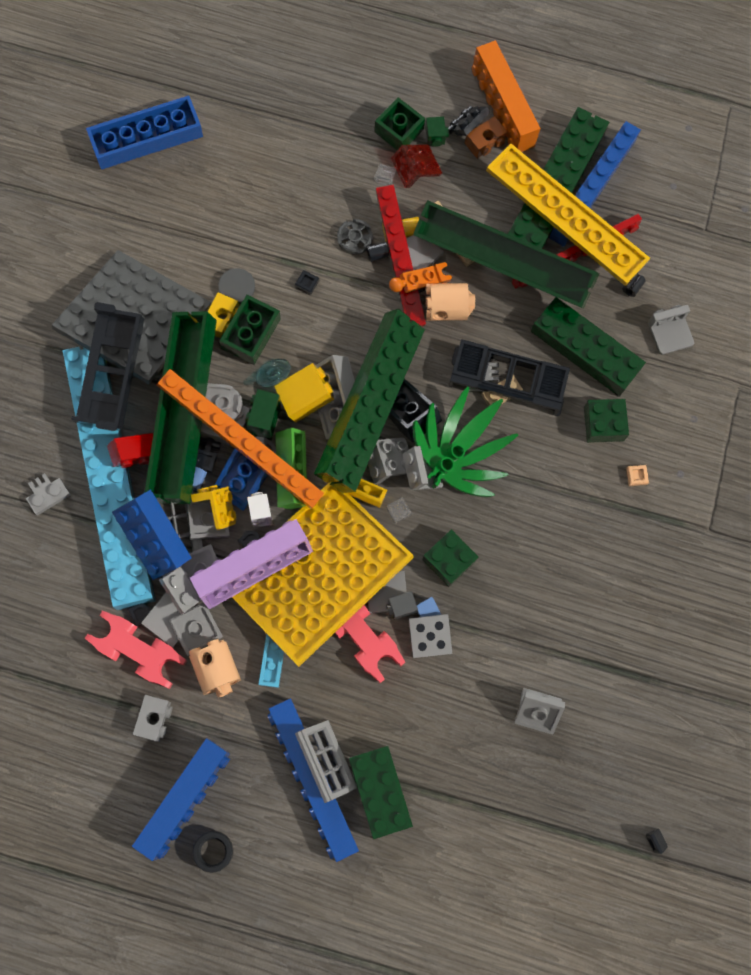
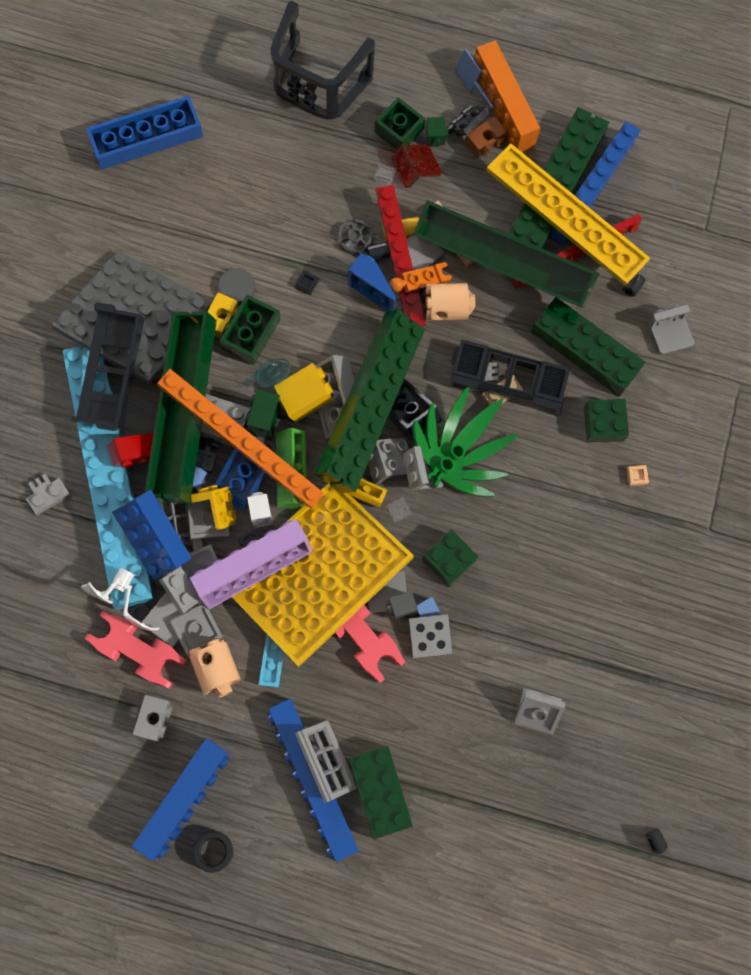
light grey tile [206,383,243,420] -> none
none -> white plant [81,568,160,631]
none -> black windscreen [270,1,375,120]
none -> blue slope [348,253,396,312]
none -> medium blue piece [455,49,494,109]

